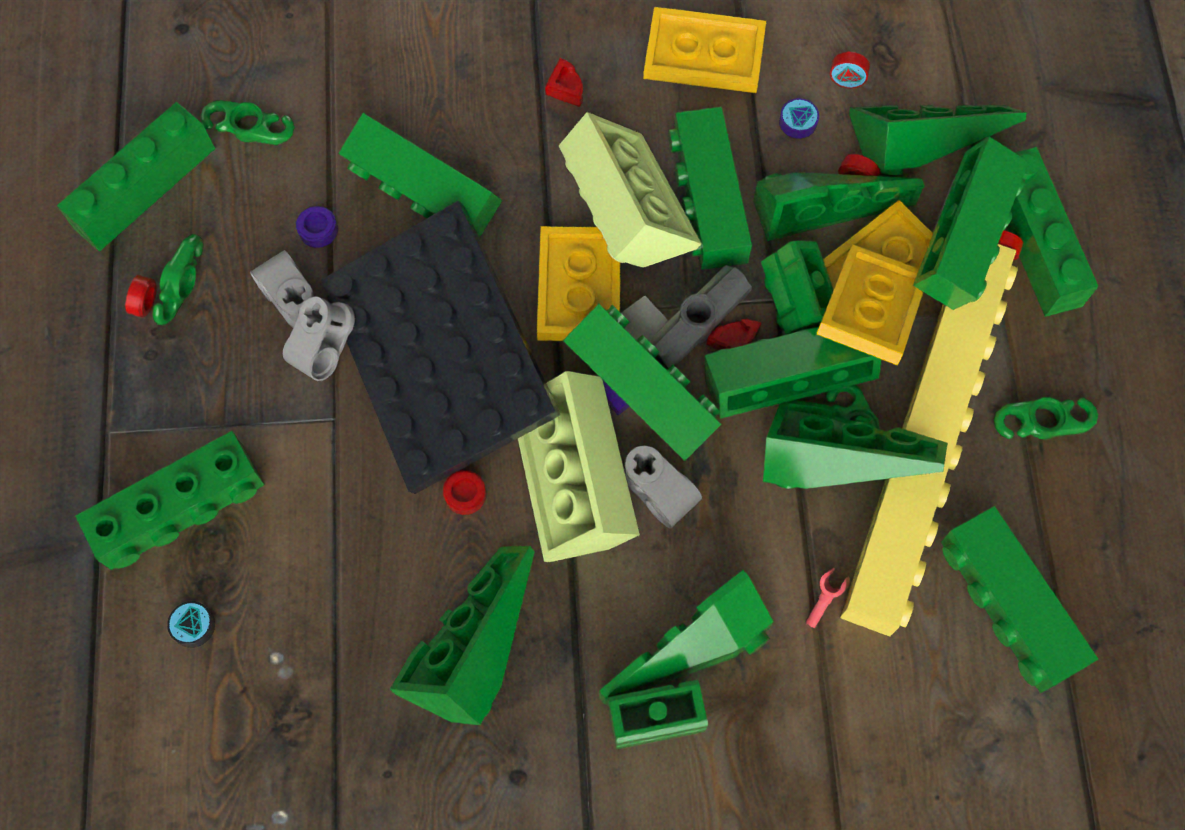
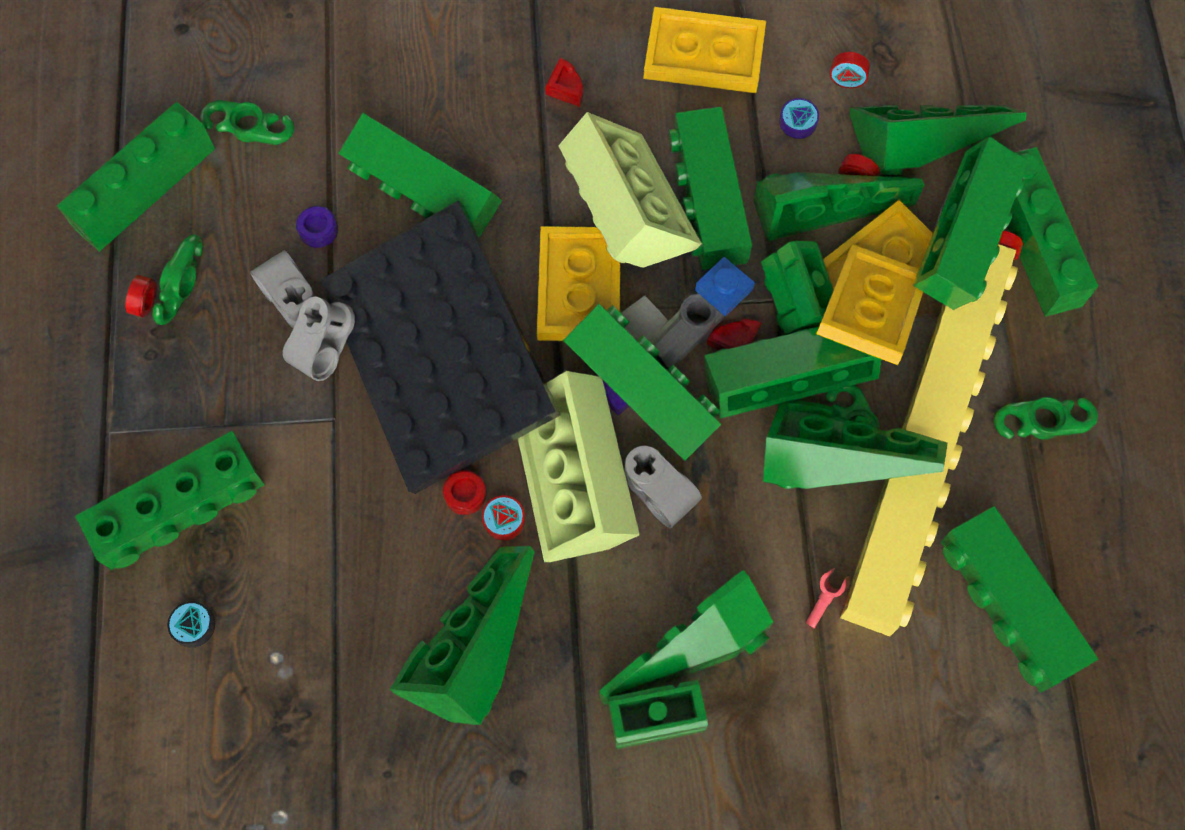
none -> tile [482,495,525,541]
none -> blue plate [695,257,755,316]

